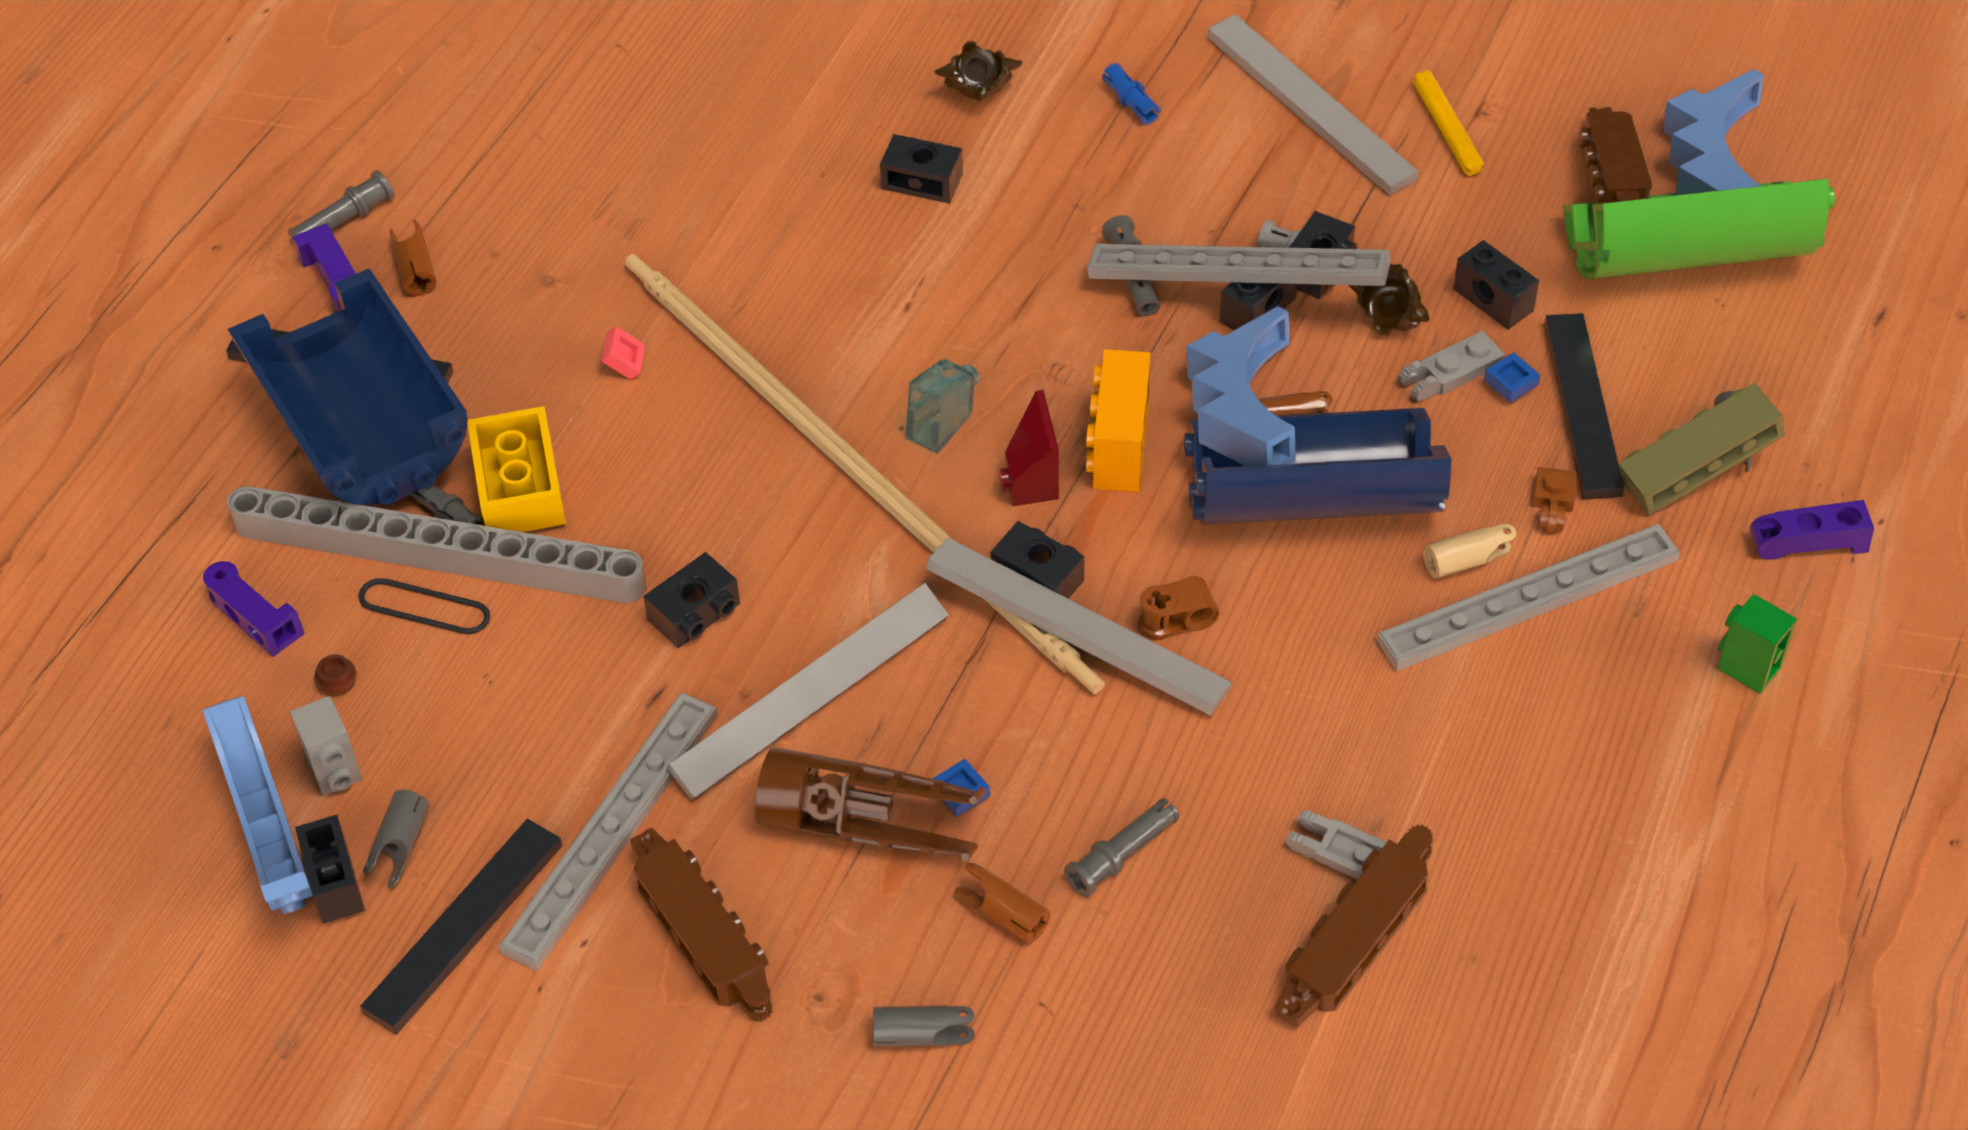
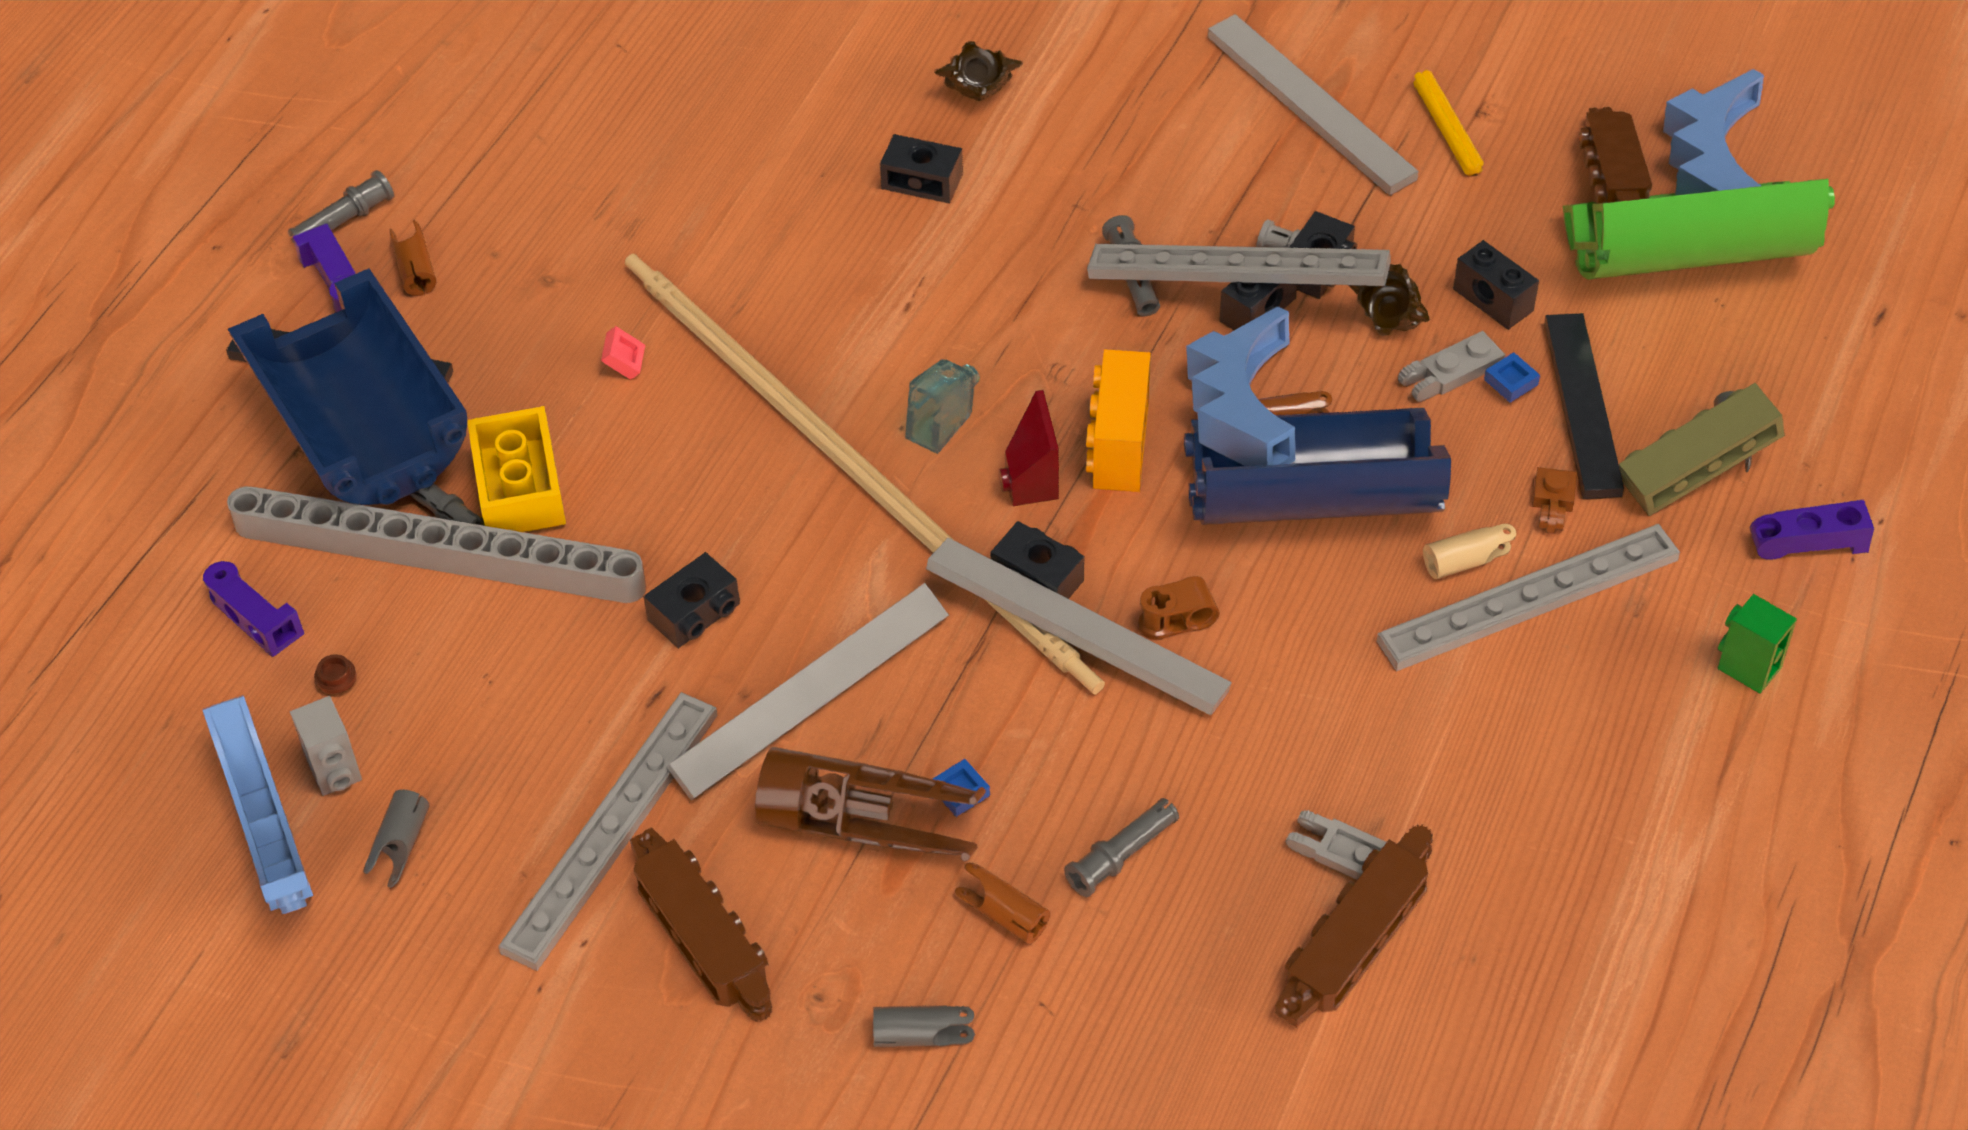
black brick [295,814,366,924] -> none
black piece [358,578,490,634] -> none
black tile [360,818,562,1035] -> none
blue pin [1102,63,1161,124] -> none

